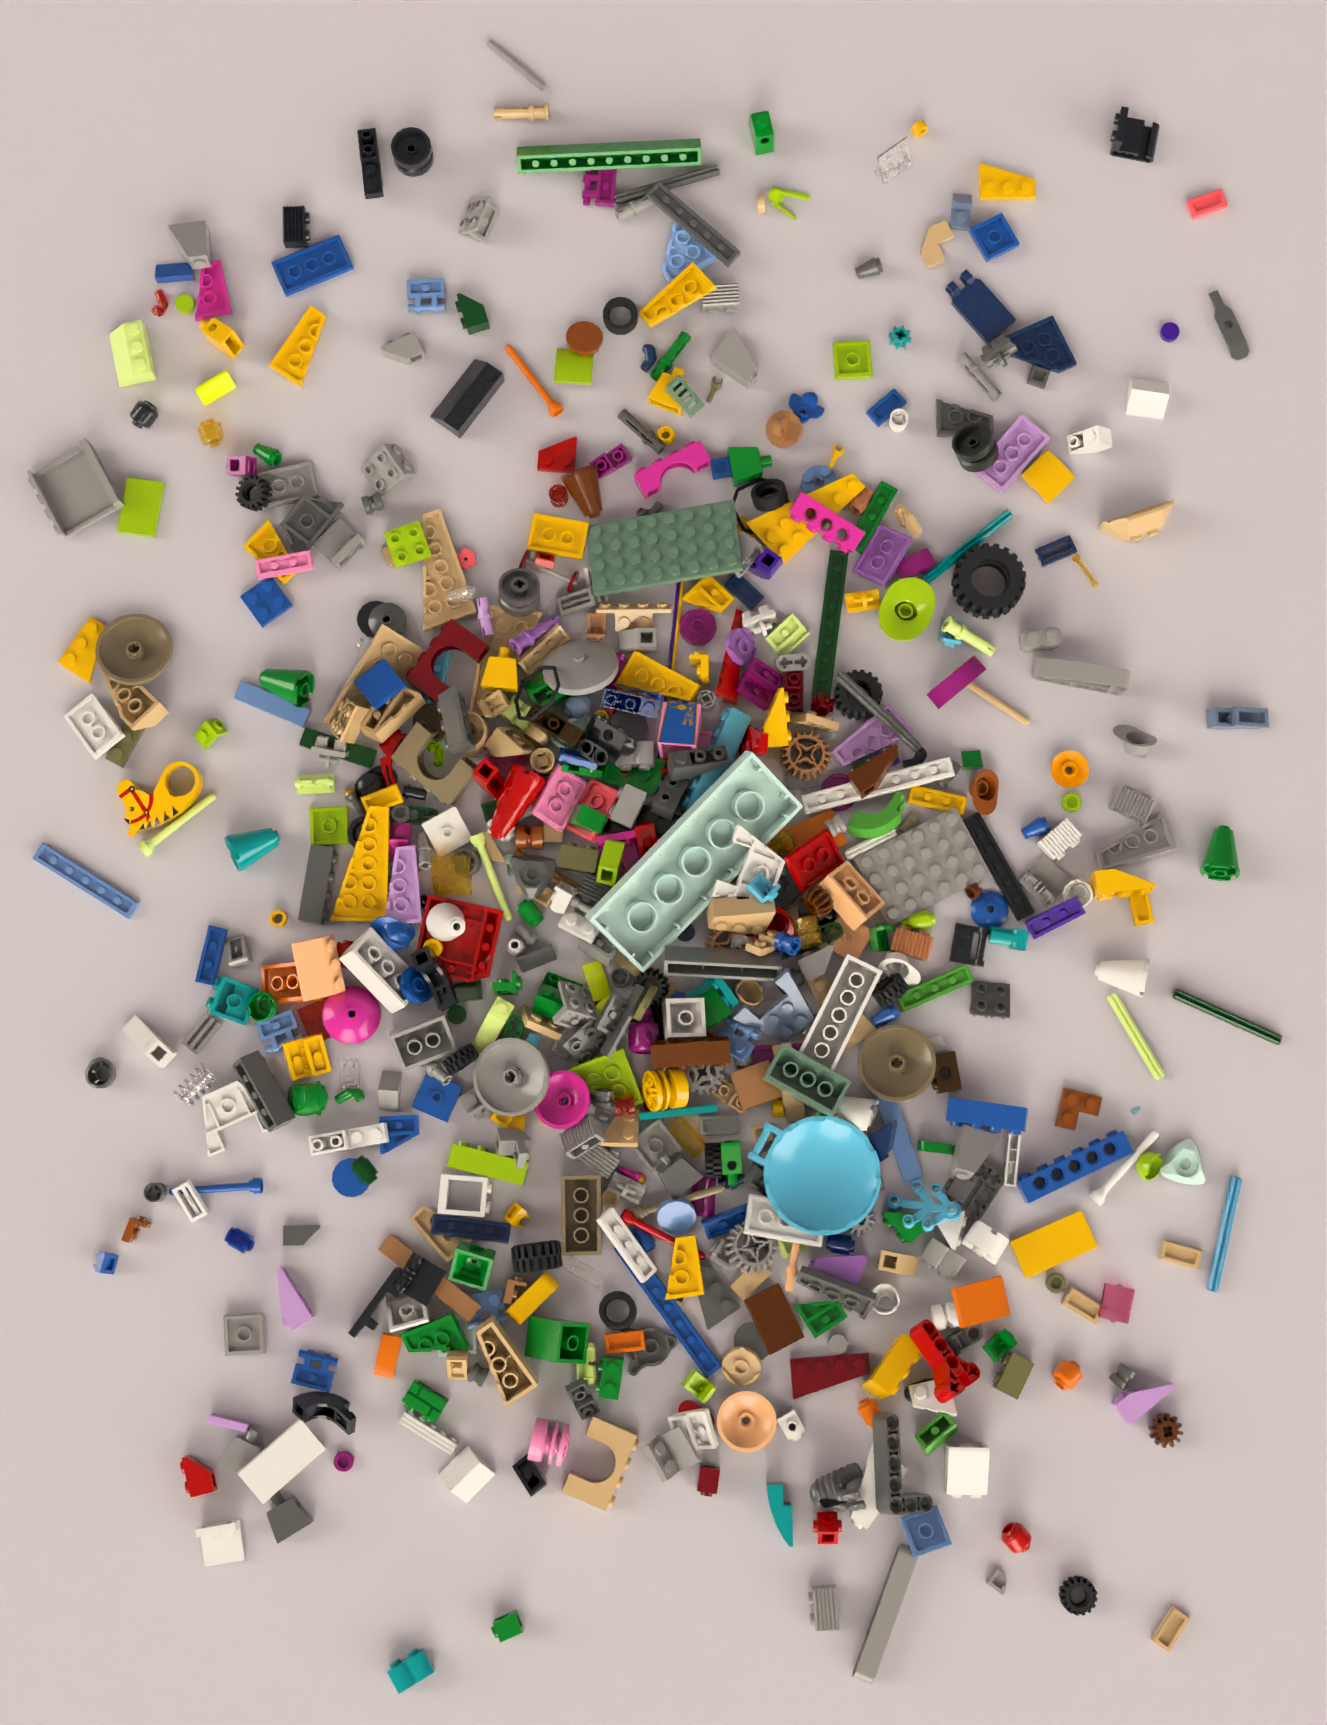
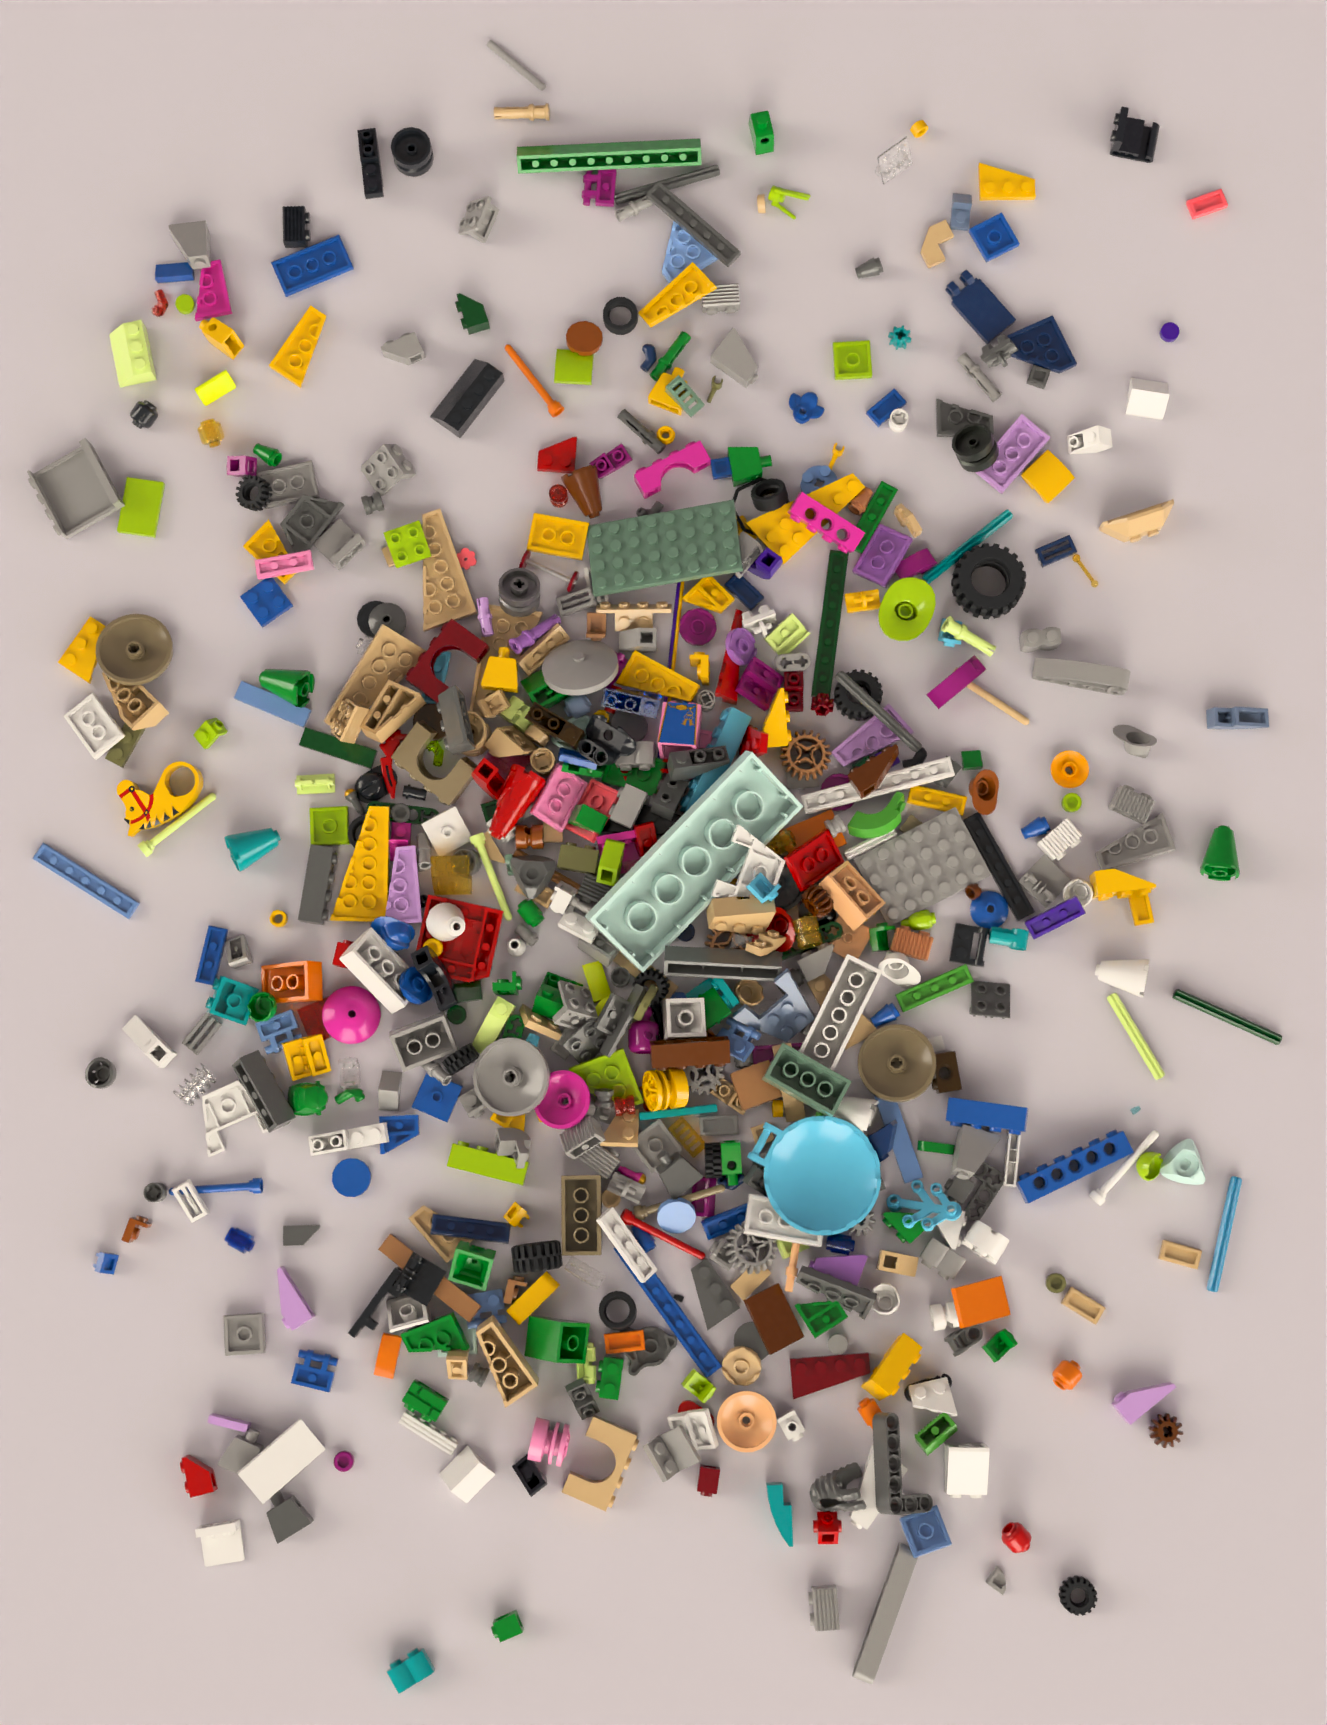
light nougat slope [291,934,346,1001] -> none
black arch [292,1391,356,1435] -> none
light grey hips [311,735,349,768] -> none
dark green brick [350,1155,379,1185] -> none
blue tile [354,659,406,710] -> none
yellow tile [361,783,404,812] -> none
medium blue plate [407,278,446,314] -> none
white window [437,1174,493,1217] -> none
clear cone [447,583,477,603] -> none
black piece [514,665,560,721] -> none
dark grey slope [516,944,557,972] -> none
tile [534,551,554,569] -> none
yellow wing [665,1234,705,1300] -> none
medium nougat tile [766,411,803,448] -> none
blue wheel [774,931,801,956] -> none
tan wing [788,711,840,732] -> none
black tyre [872,973,909,1007] -> none
red beam [909,1319,980,1403] -> none
olive brick [993,1351,1035,1400] -> none
yellow tile [1009,1210,1098,1278] -> none
dark orange plate [1055,1088,1102,1131] -> none
clear pink piece [1098,1283,1135,1324] -> none
dark grey wheel [1109,1363,1137,1391] -> none
tan tile [1151,1605,1191,1652] -> none
dark grey piece [1209,290,1249,361] -> none

